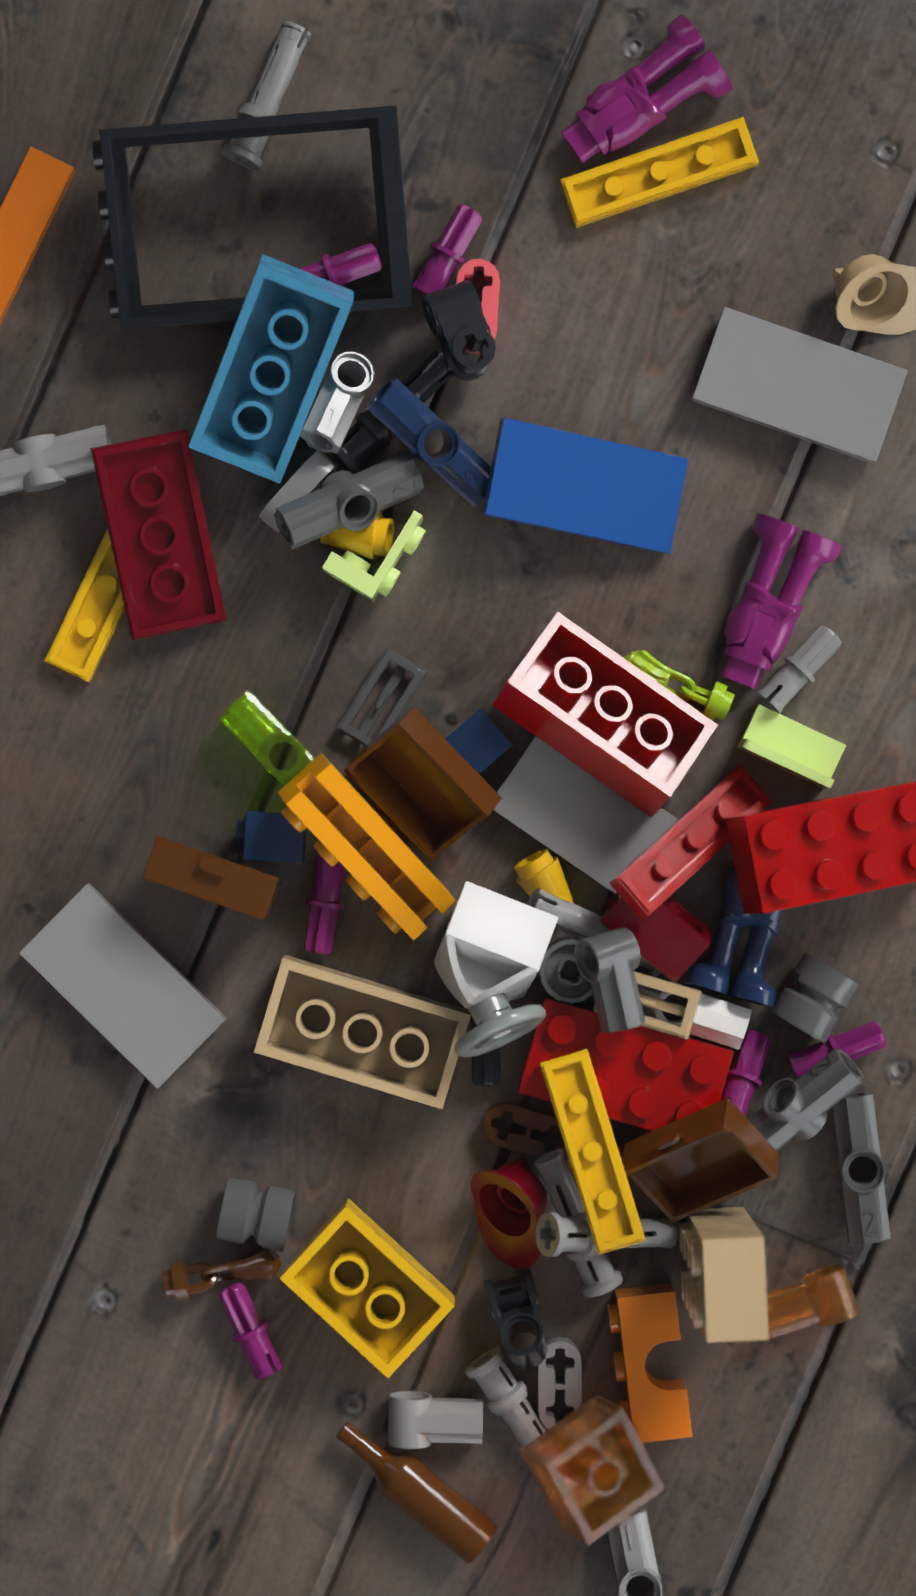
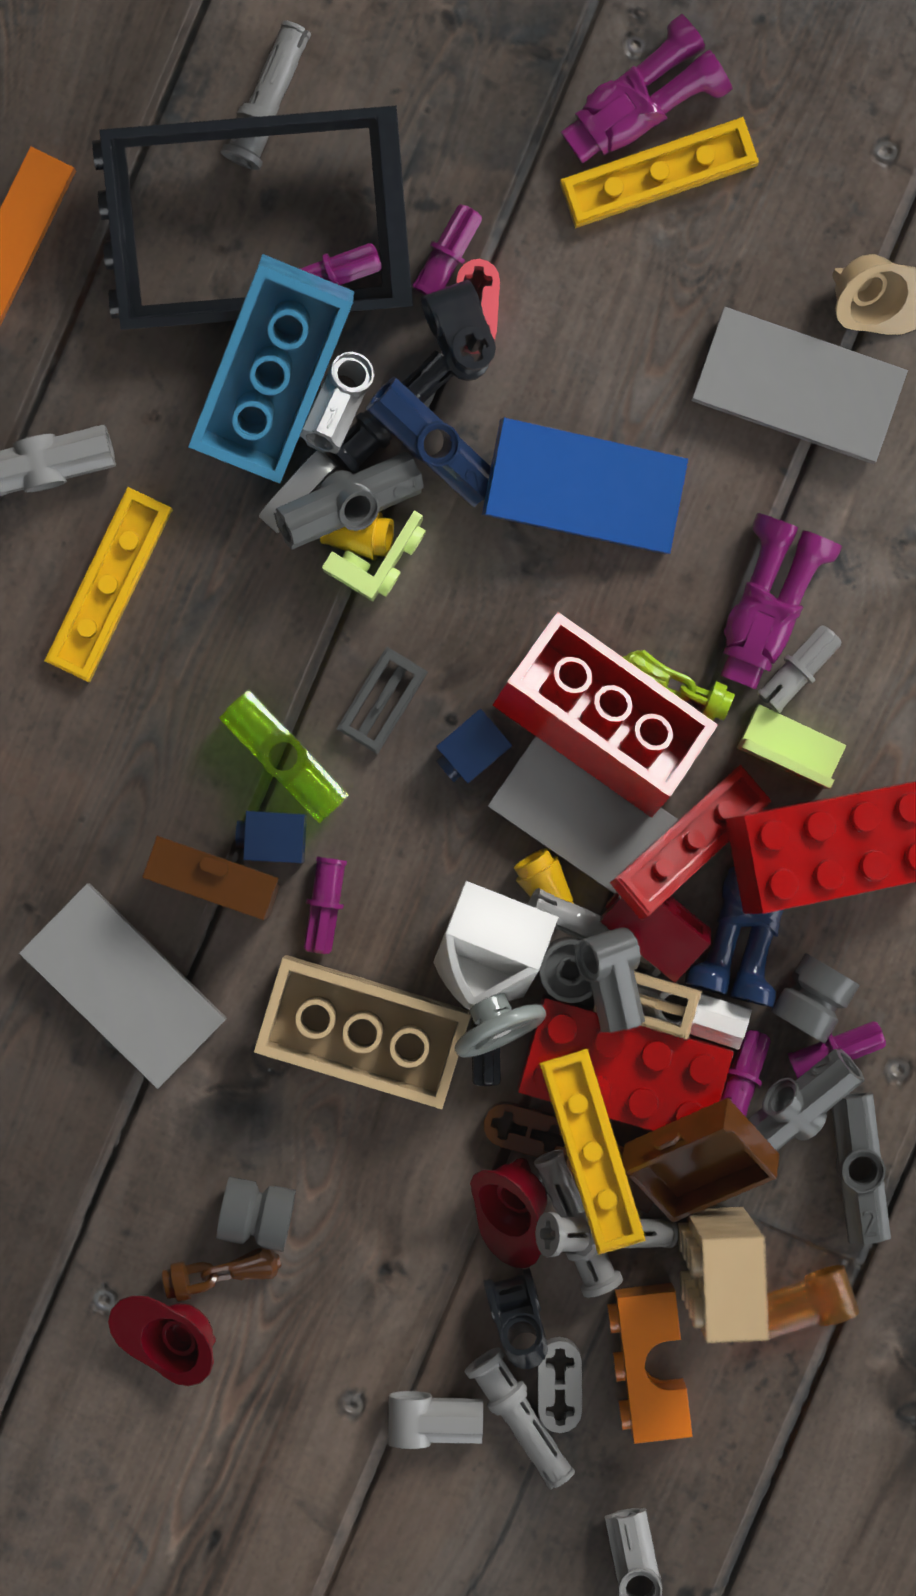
dark red tile [90,429,227,641] -> none
magenta axle [218,1282,283,1380] -> none
light orange brick [278,753,457,941] -> none
yellow brick [279,1198,455,1378] -> none
reddish brown piece [335,1421,497,1564] -> none
reddish brown container [344,707,502,861] -> none
clear orange brick [520,1395,666,1546] -> none
none -> dark red piece [108,1295,216,1386]

